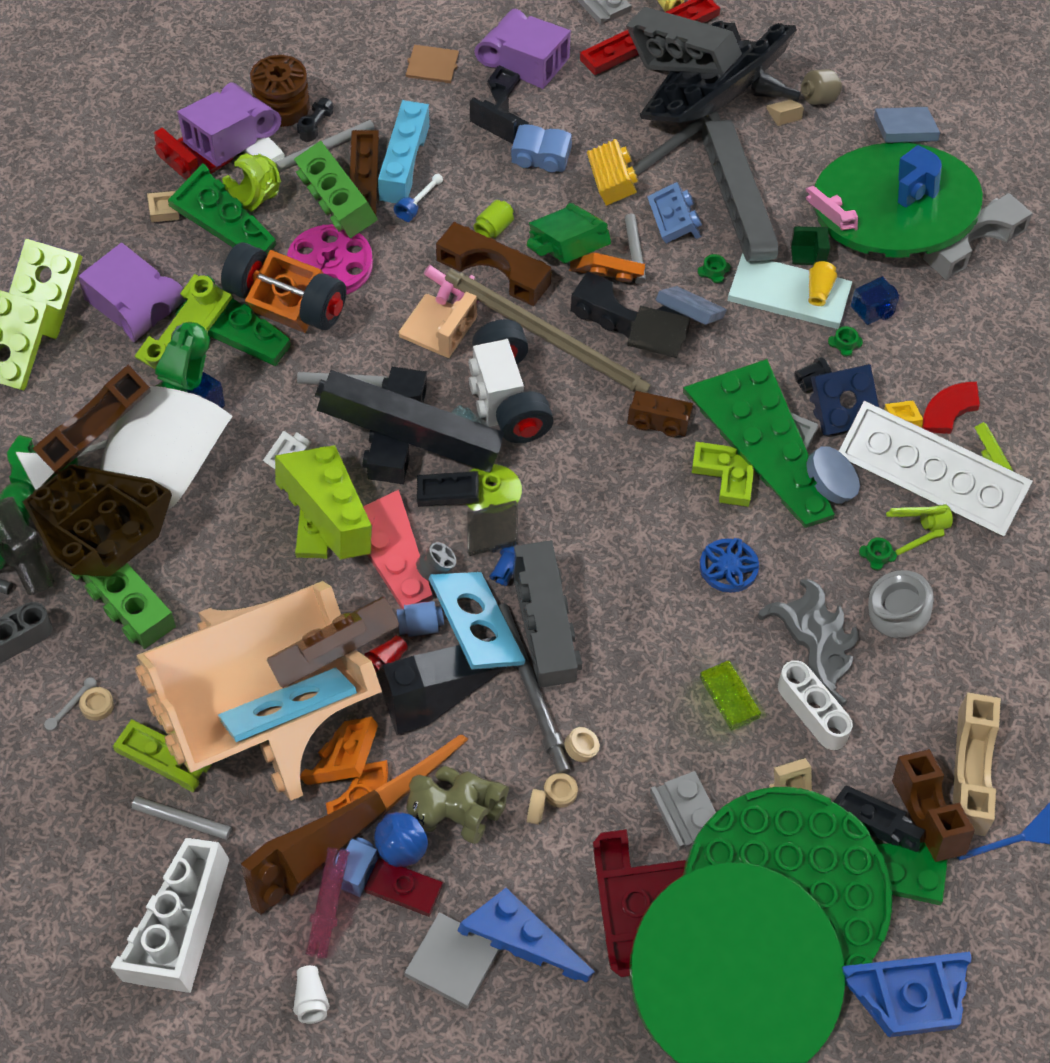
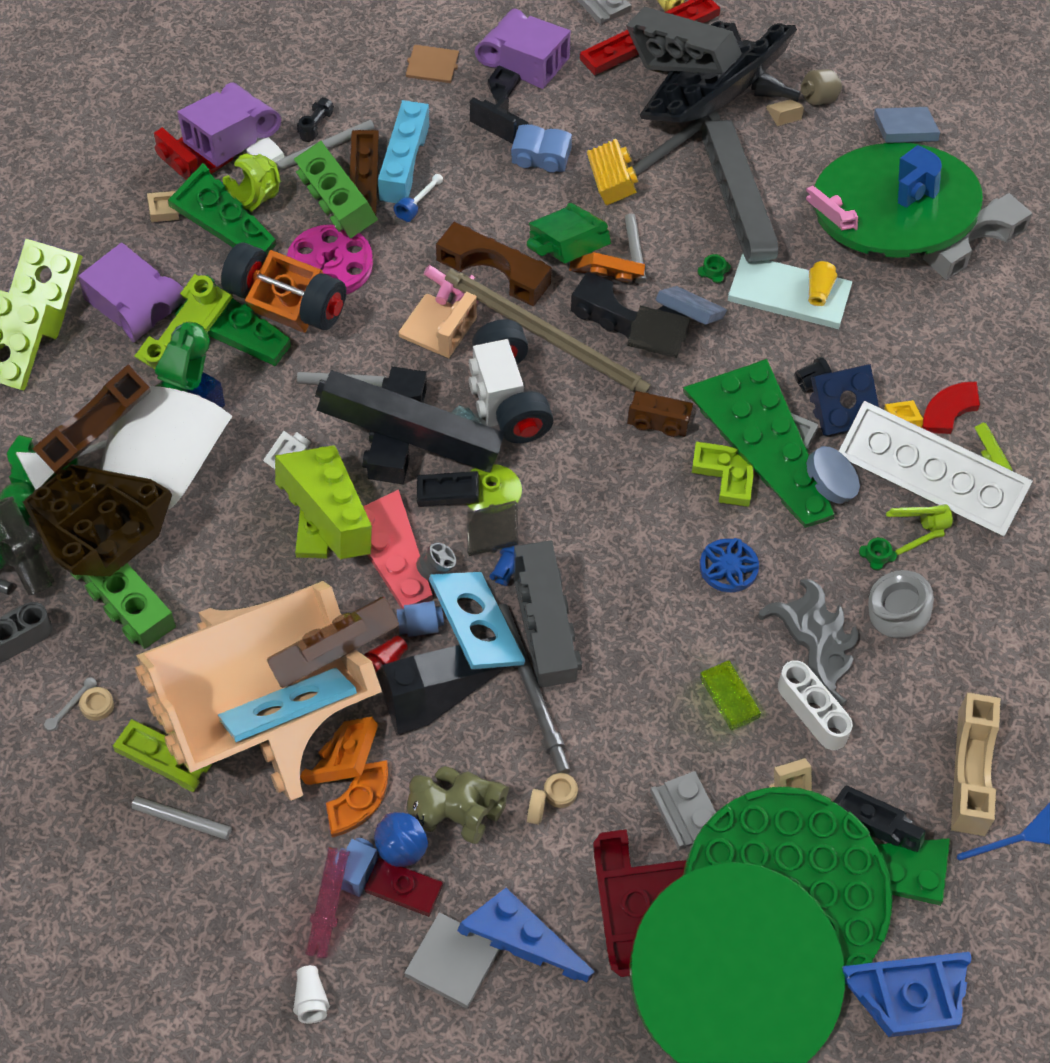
white wedge [111,838,229,993] -> none
reddish brown plate [241,735,468,915] -> none
reddish brown wheel [250,55,310,127] -> none
lime brick [473,200,514,238] -> none
tan tile [564,727,600,762] -> none
medium blue bracket [647,182,702,243] -> none
dark green panel [790,226,830,265] -> none
green plate [828,326,863,356] -> none
clear blue brick [850,276,900,325] -> none
reddish brown arch [892,749,975,862] -> none

